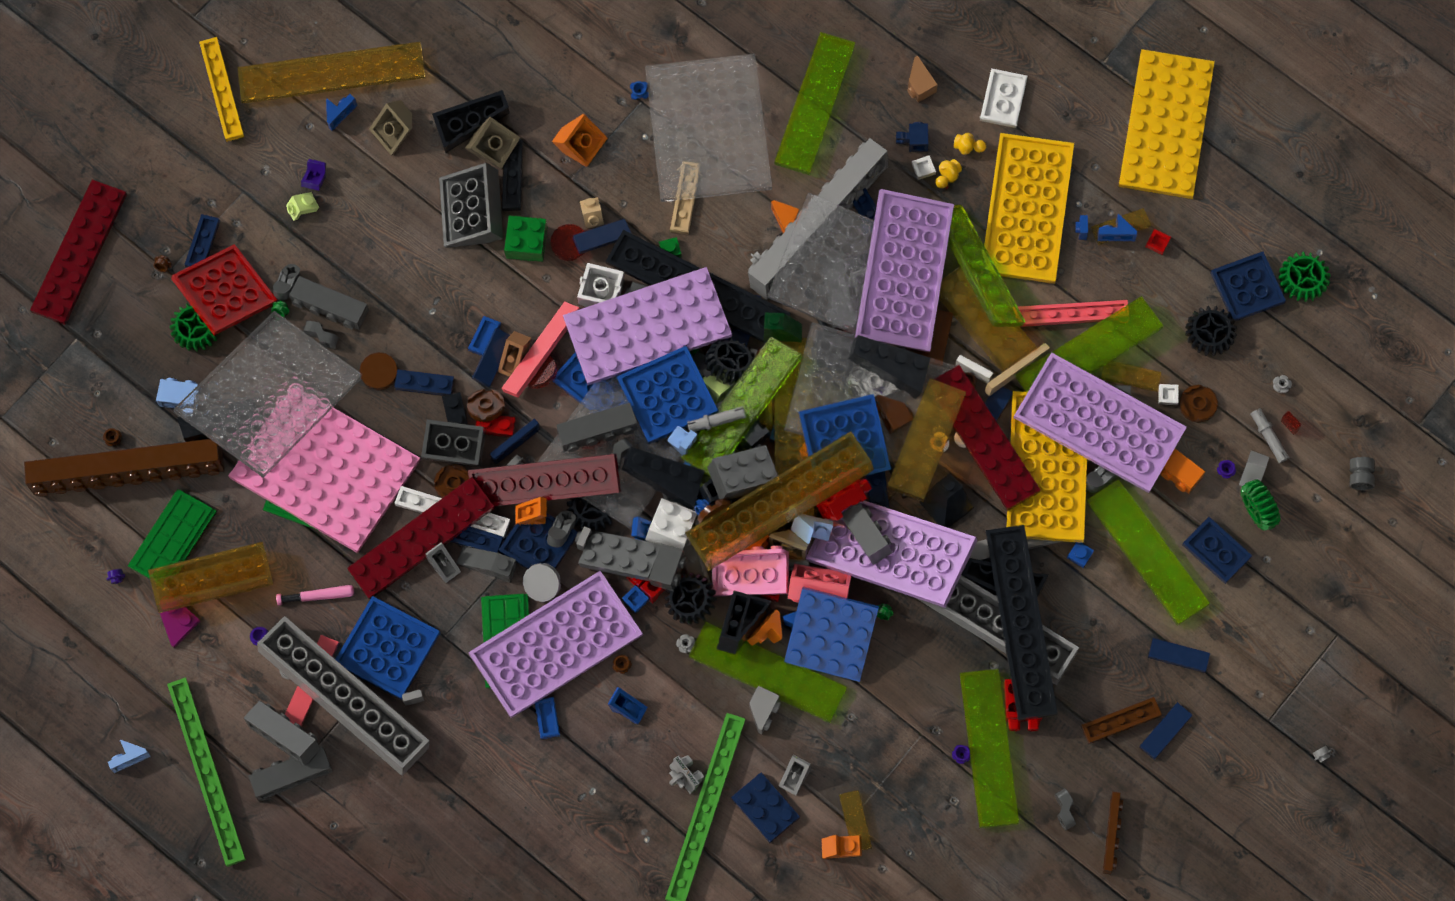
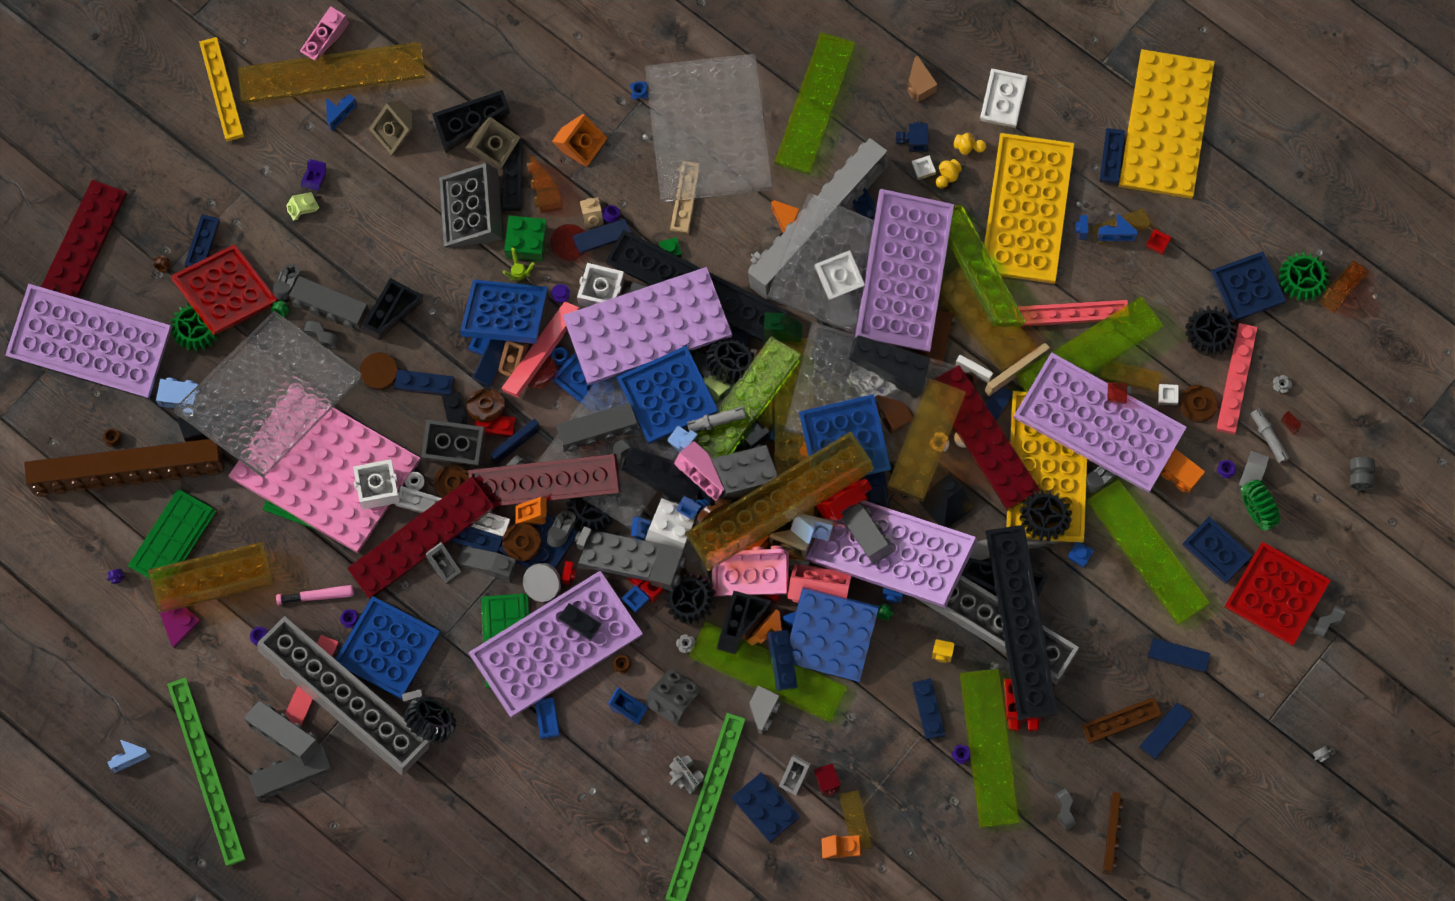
none -> lavender plate [5,284,172,398]
none -> bright pink slope [300,6,350,61]
none -> dark purple plate [340,609,359,628]
none -> white brick [353,459,400,510]
none -> black wedge [362,278,423,340]
none -> black gear [404,696,456,744]
none -> white plate [405,472,424,491]
none -> blue plate [460,279,548,344]
none -> reddish brown tile [502,523,541,562]
none -> lime plant [503,247,535,281]
none -> clear orange slope [527,155,562,213]
none -> blue plate [550,347,569,366]
none -> dark purple plate [551,284,570,303]
none -> black plate [558,603,601,641]
none -> red plate [562,561,577,586]
none -> dark purple plate [602,205,620,223]
none -> dark grey bracket [644,669,701,726]
none -> bright pink slope [674,441,724,501]
none -> blue plate [676,496,700,520]
none -> dark blue plate [767,630,798,691]
none -> white plate [814,250,865,300]
none -> dark red brick [814,763,841,797]
none -> blue plate [883,587,903,603]
none -> dark blue plate [912,678,945,740]
none -> yellow bracket [932,639,954,663]
none -> black gear [1019,490,1072,542]
none -> dark blue plate [1099,128,1125,185]
none -> clear red tile [1107,383,1127,404]
none -> coral plate [1216,323,1258,435]
none -> red plate [1224,541,1331,647]
none -> dark grey piece [1313,605,1346,638]
none -> clear orange slope [1319,260,1369,314]

